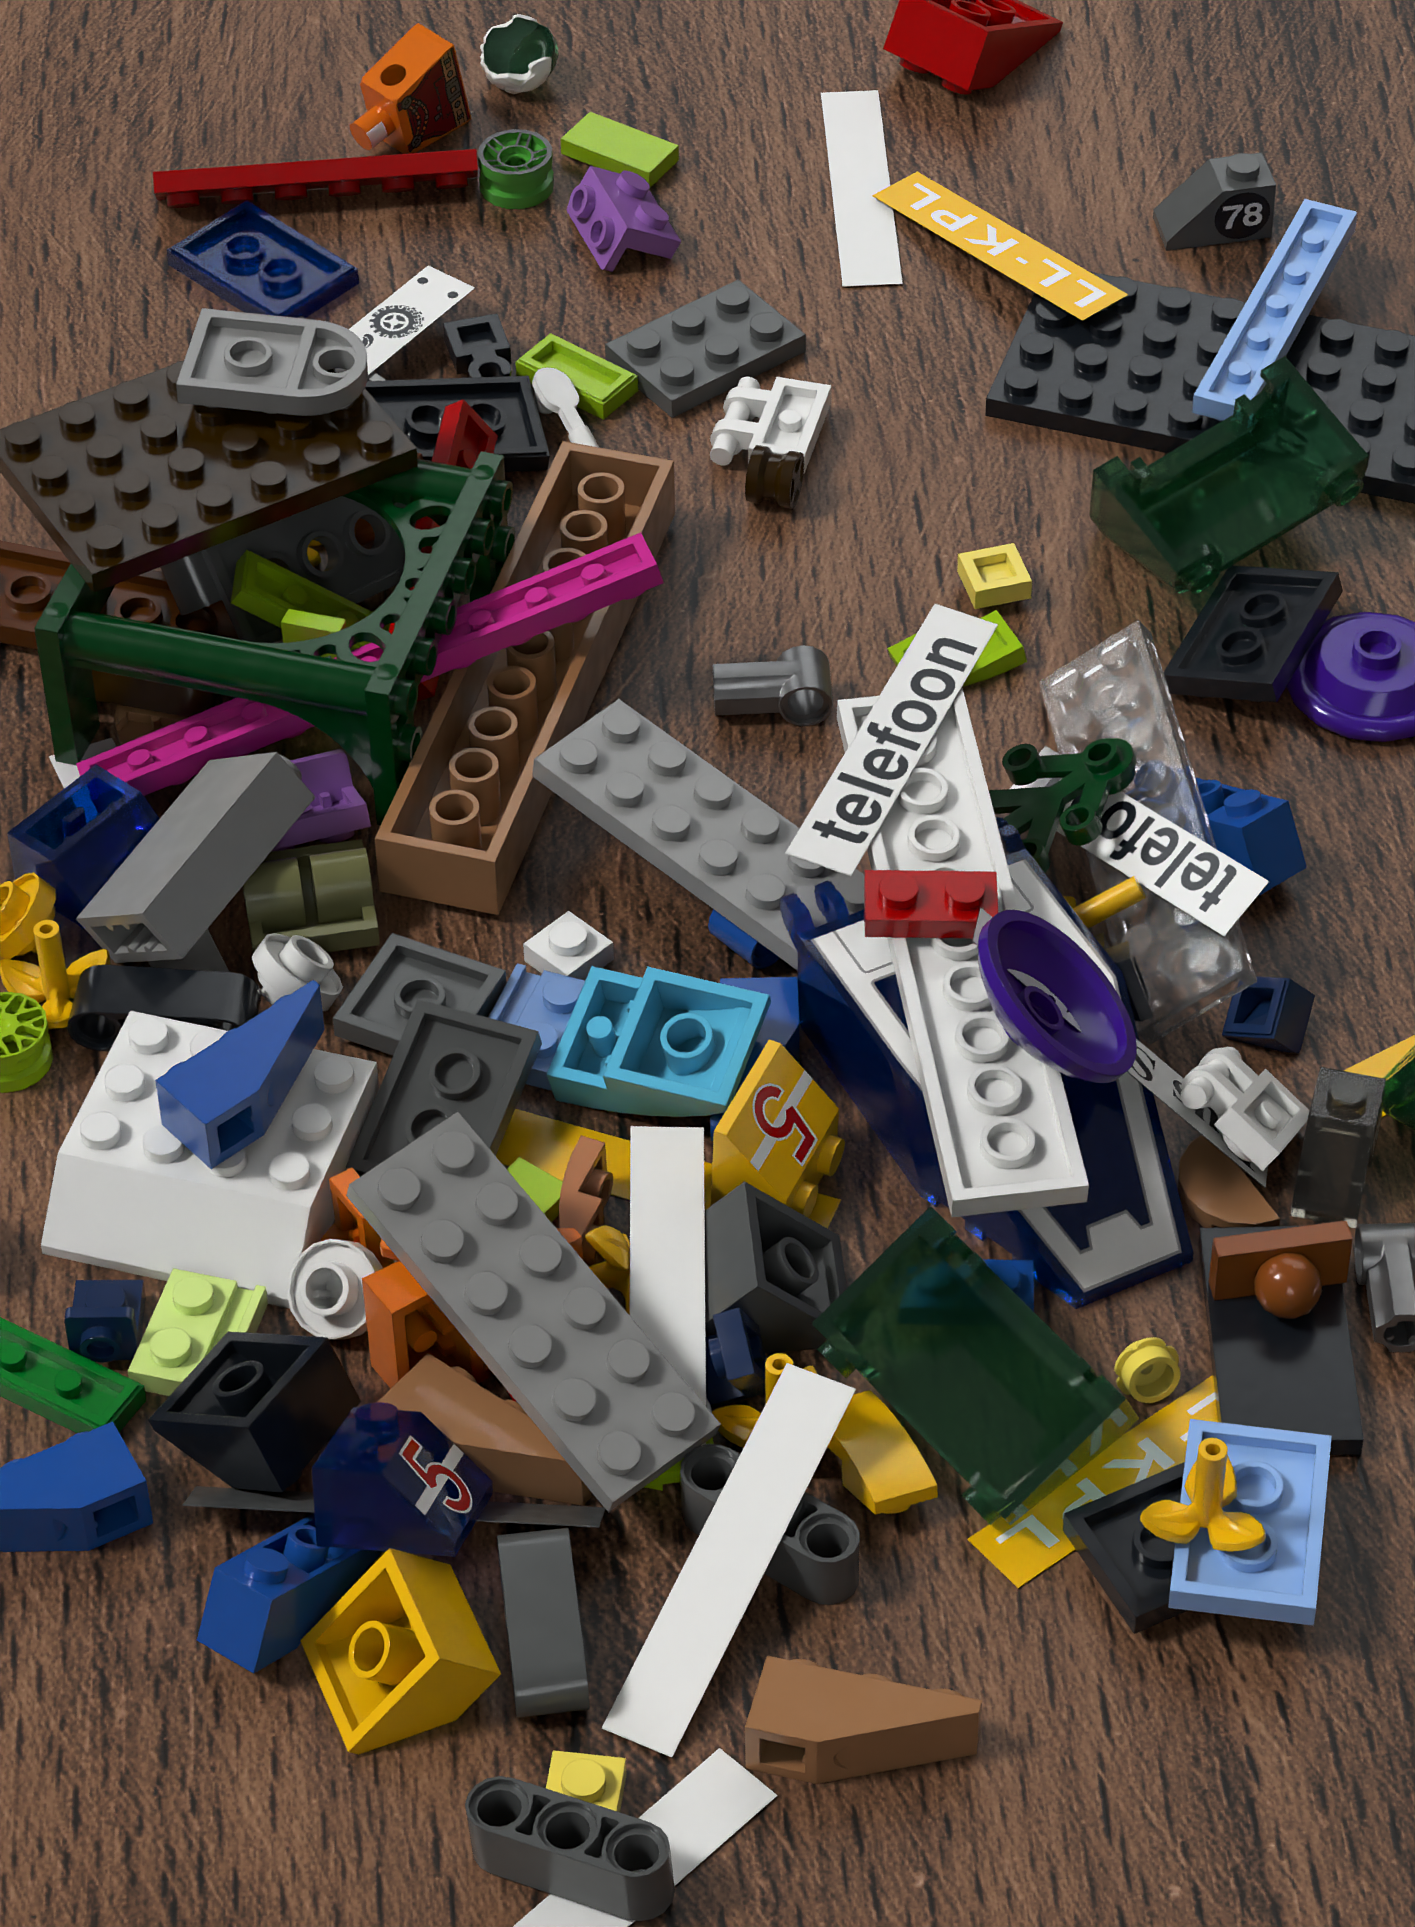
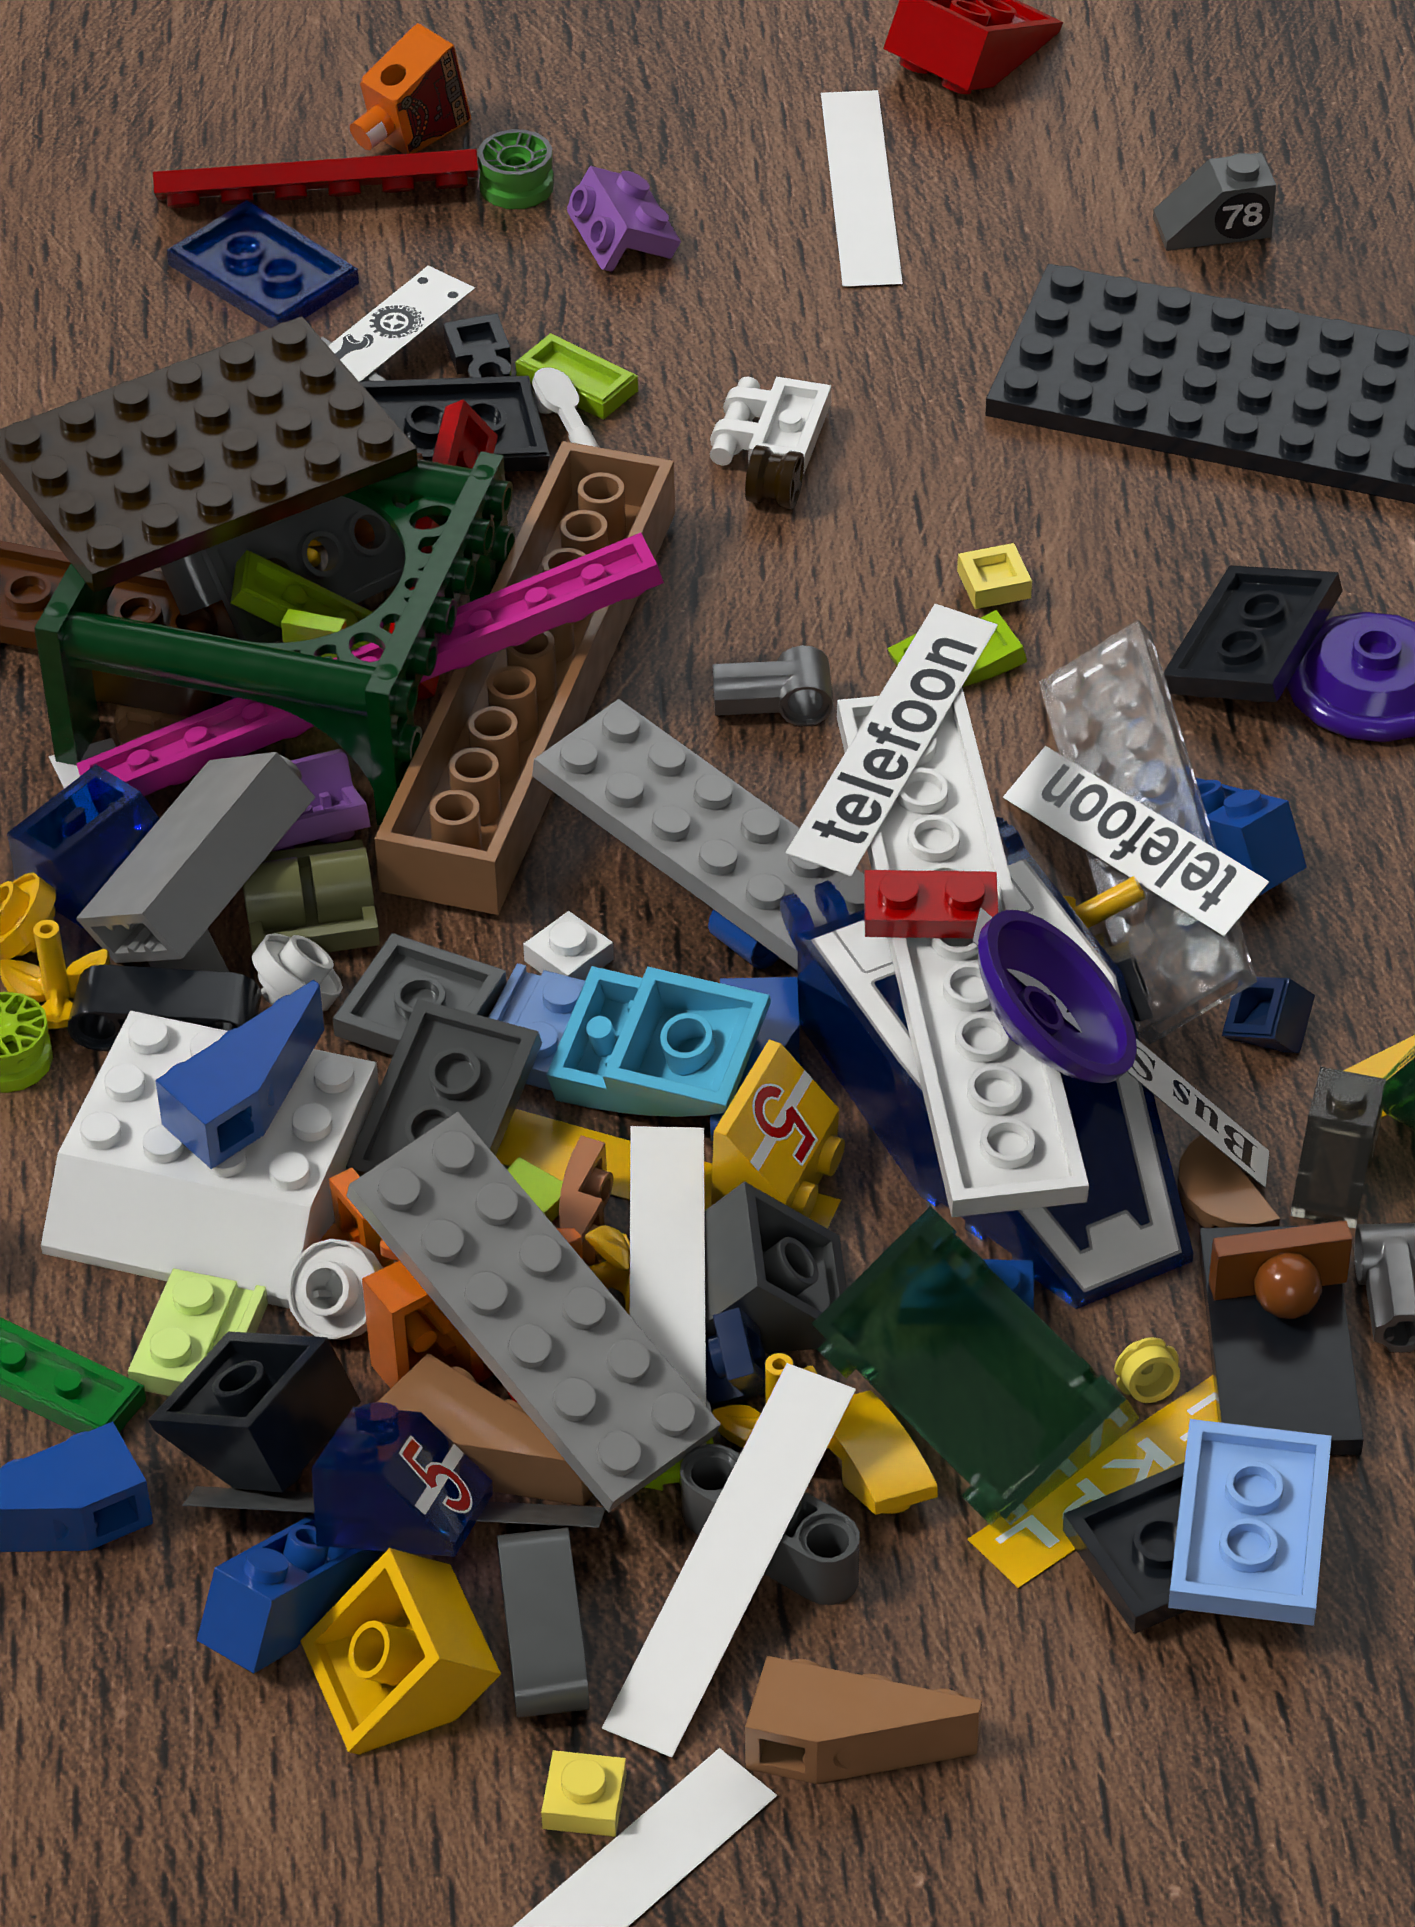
dark blue bracket [64,1280,146,1363] -> none
light grey plate [176,308,368,416] -> none
dark grey beam [465,1776,675,1921] -> none
clear green hair [480,14,559,94] -> none
lime tile [560,112,679,187] -> none
dark grey plate [605,279,806,418] -> none
yellow sticker [872,171,1128,321] -> none
dark green plant [989,738,1136,877] -> none
clear green windscreen [1089,356,1369,594] -> none
yellow plant [1140,1438,1266,1552] -> none
white plate [1180,1046,1313,1171] -> none
light blue plate [1192,199,1357,427] -> none

